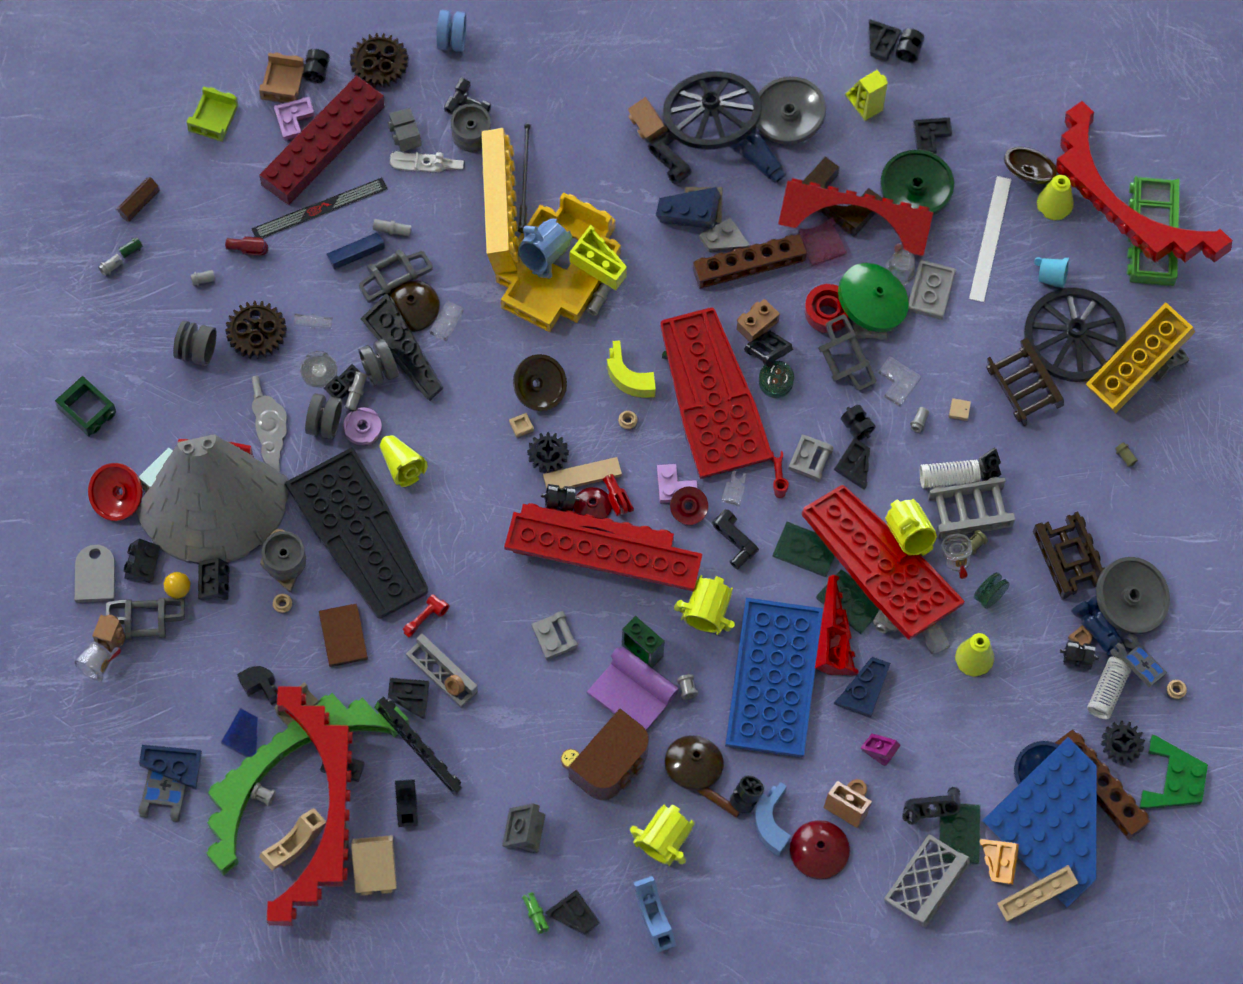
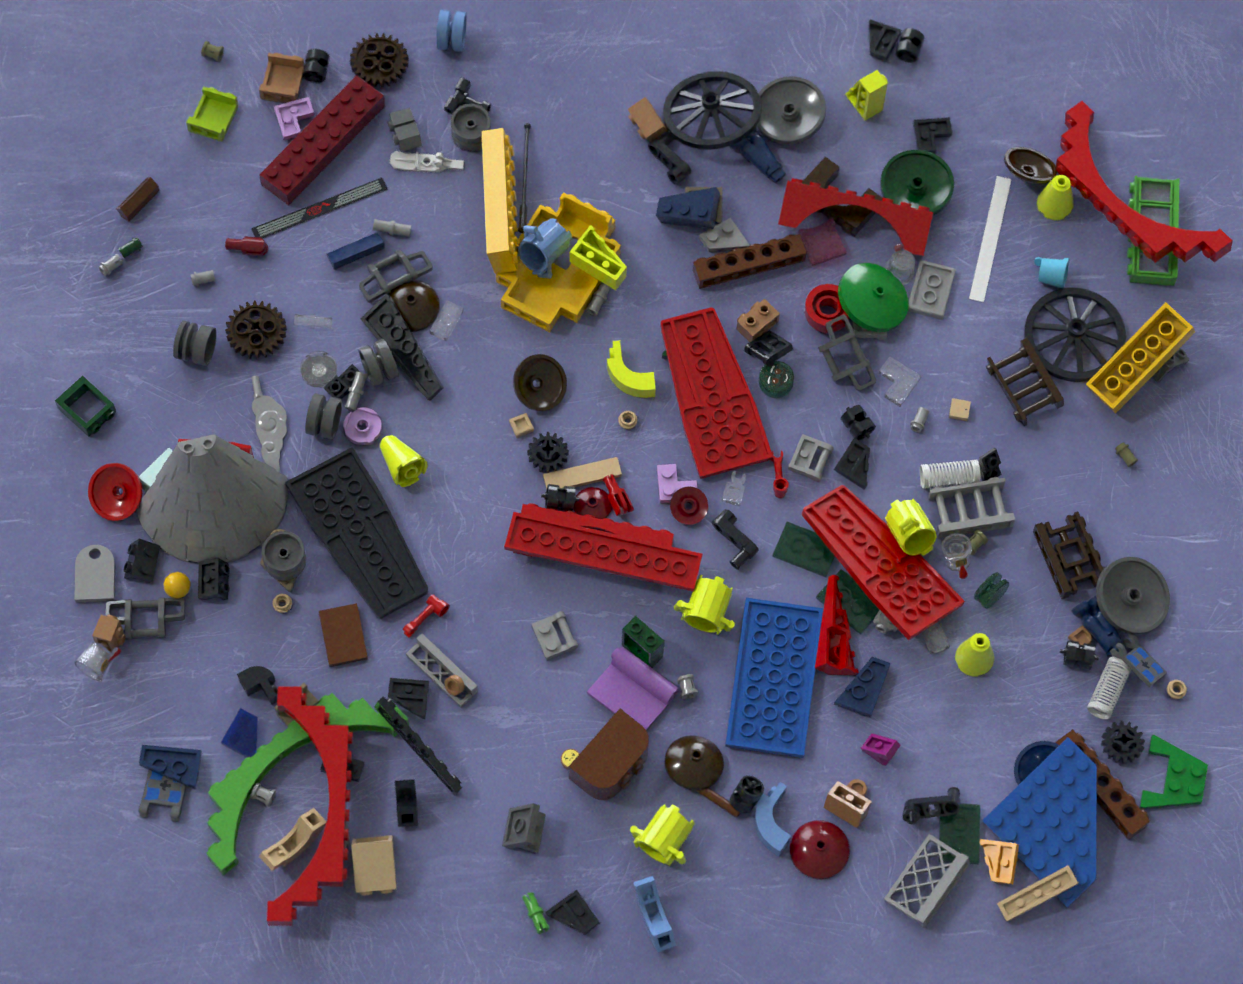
none -> olive bush [201,41,224,62]

